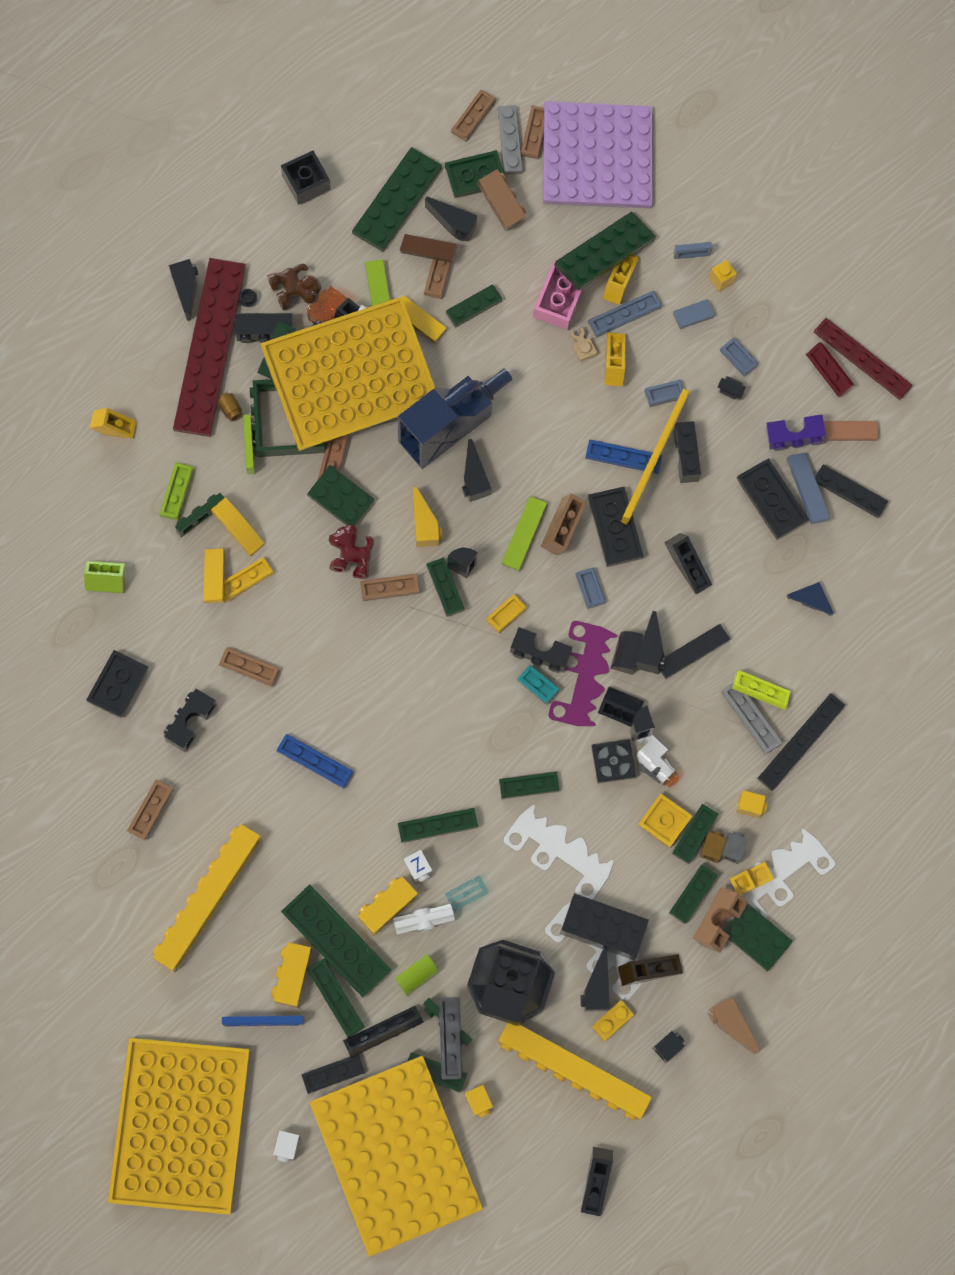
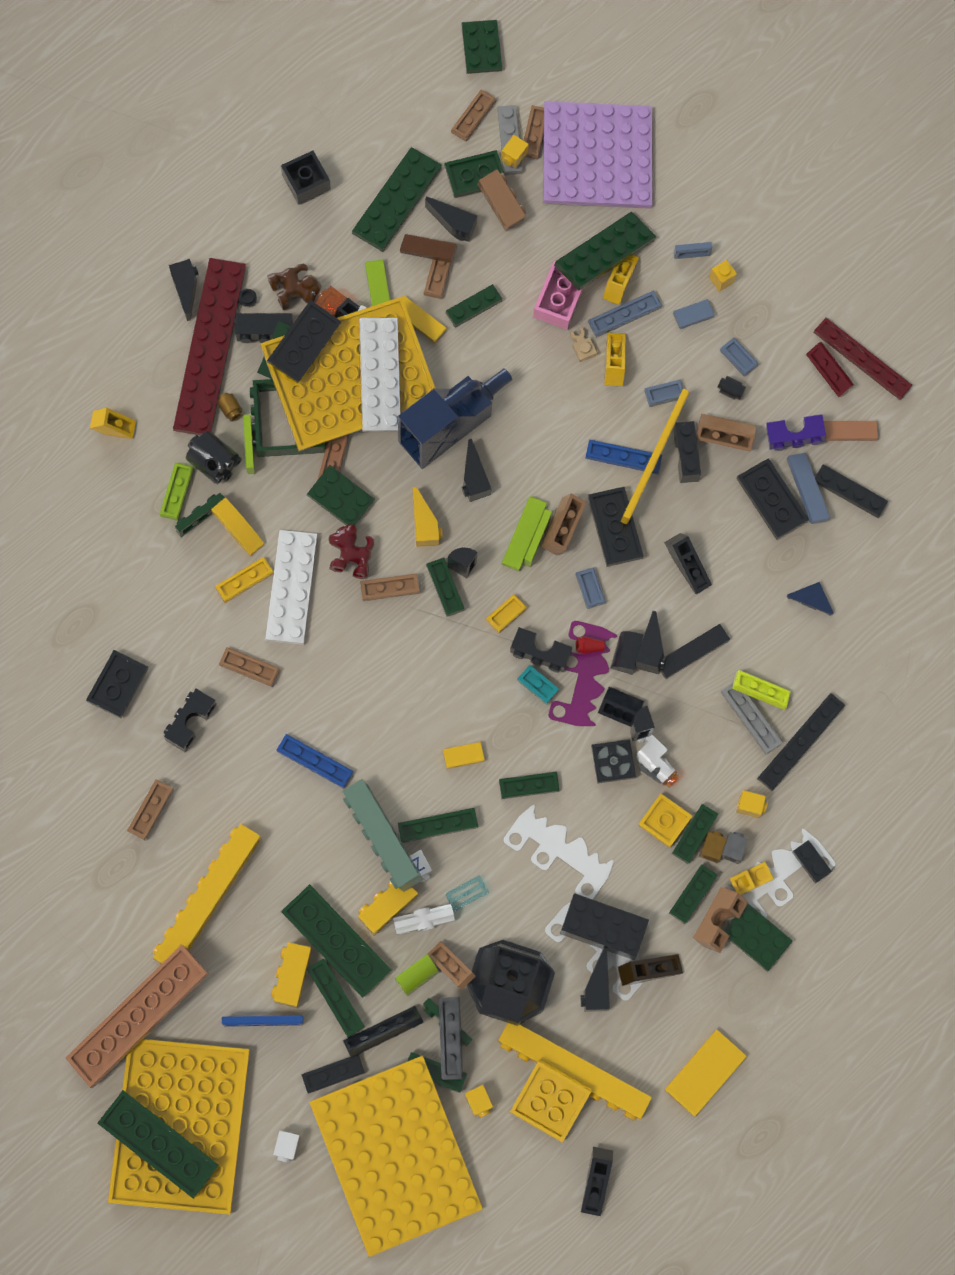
lime brick [84,561,125,593] -> none
yellow tile [203,548,225,604] -> none
yellow plate [591,1000,634,1042] -> none
black brick [652,1031,685,1063] -> none
medium nougat slope [708,997,760,1055] -> none
none -> nougat plate [66,944,209,1088]
none -> dark green plate [97,1090,219,1199]
none -> black cylinder [186,431,242,484]
none -> white plate [265,530,317,645]
none -> black plate [267,300,341,384]
none -> sand green brick [342,779,424,892]
none -> white plate [359,318,400,432]
none -> medium nougat plate [428,941,476,990]
none -> yellow tile [443,742,485,769]
none -> dark green plate [461,20,502,74]
none -> yellow brick [501,135,529,168]
none -> yellow plate [510,1059,592,1143]
none -> lime tile [524,509,552,567]
none -> red cone [576,636,605,655]
none -> yellow tile [664,1029,747,1117]
none -> medium nougat brick [696,413,756,452]
none -> black plate [792,840,832,884]

